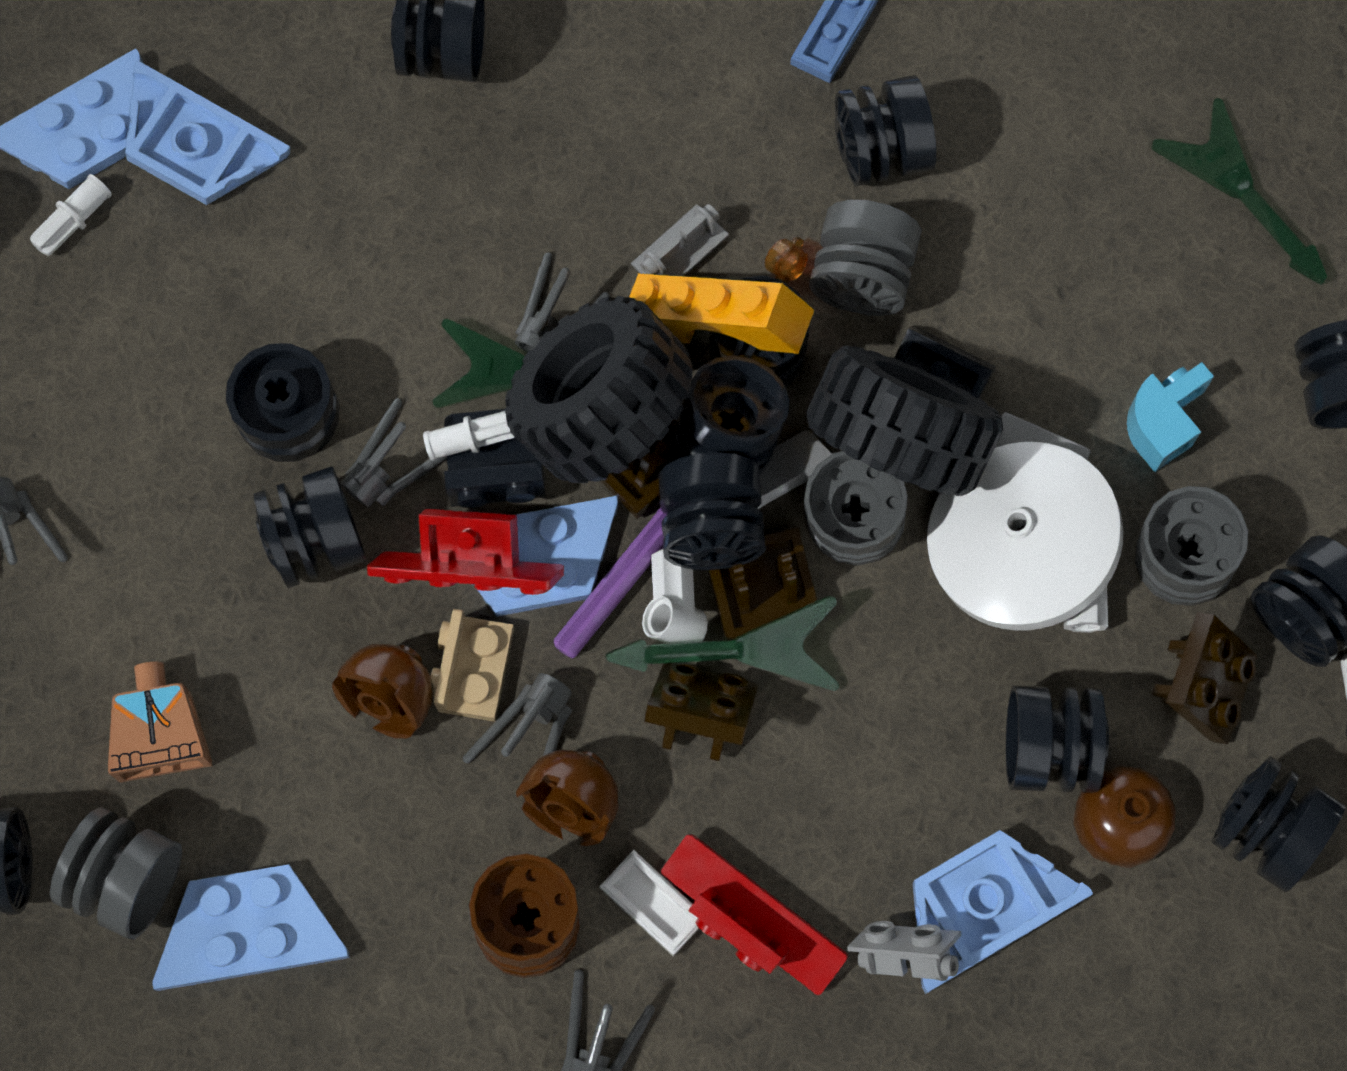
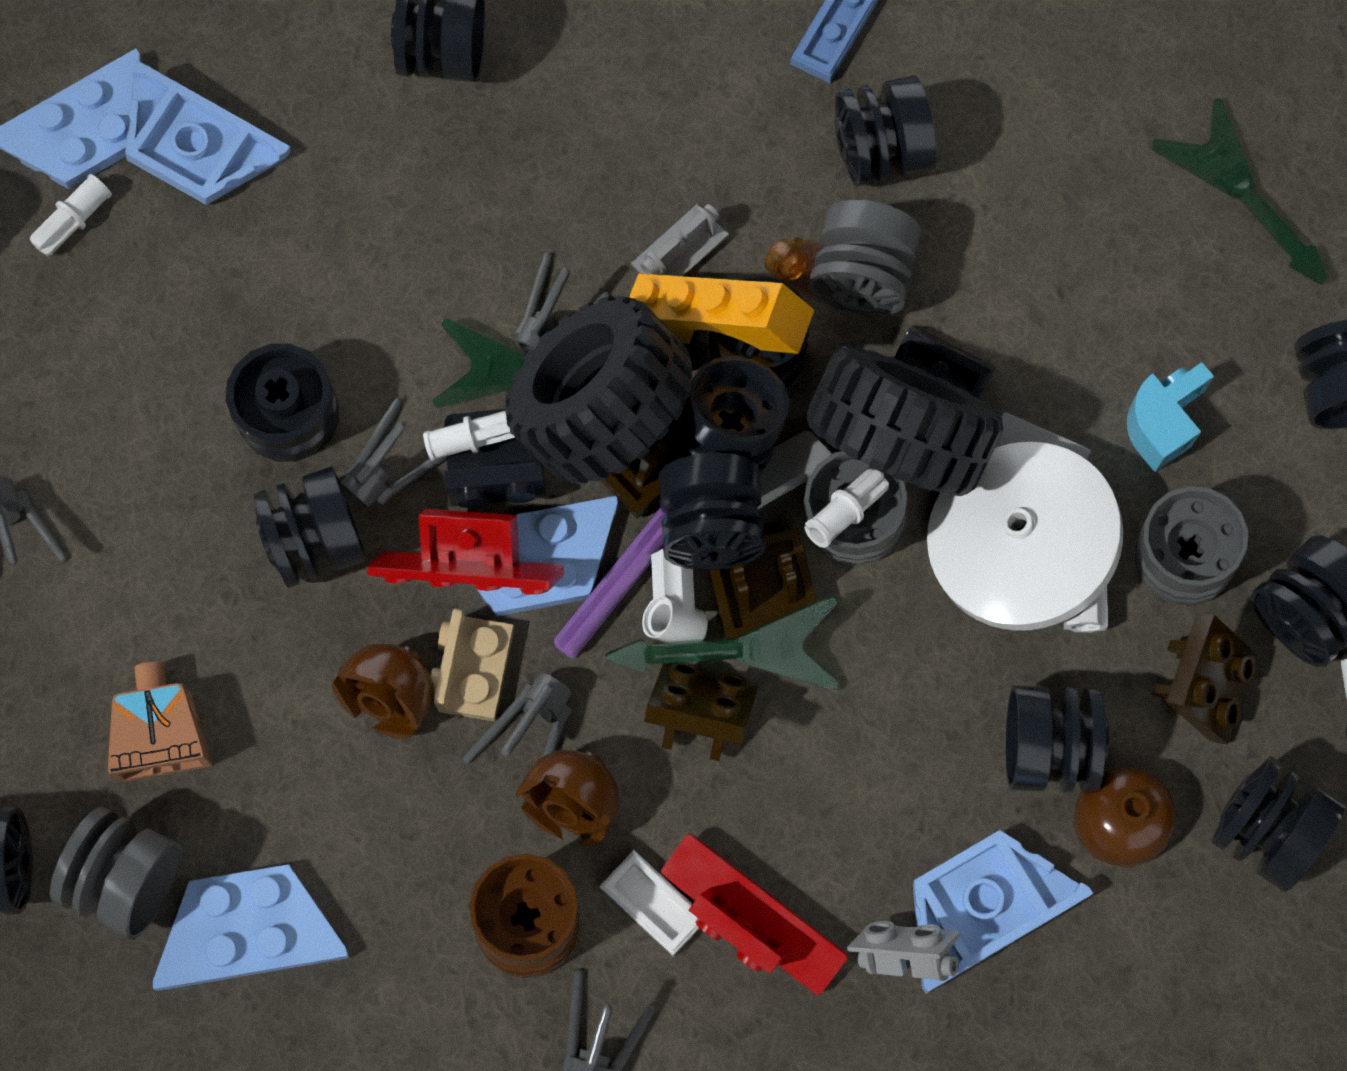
none -> white axle [804,469,889,548]

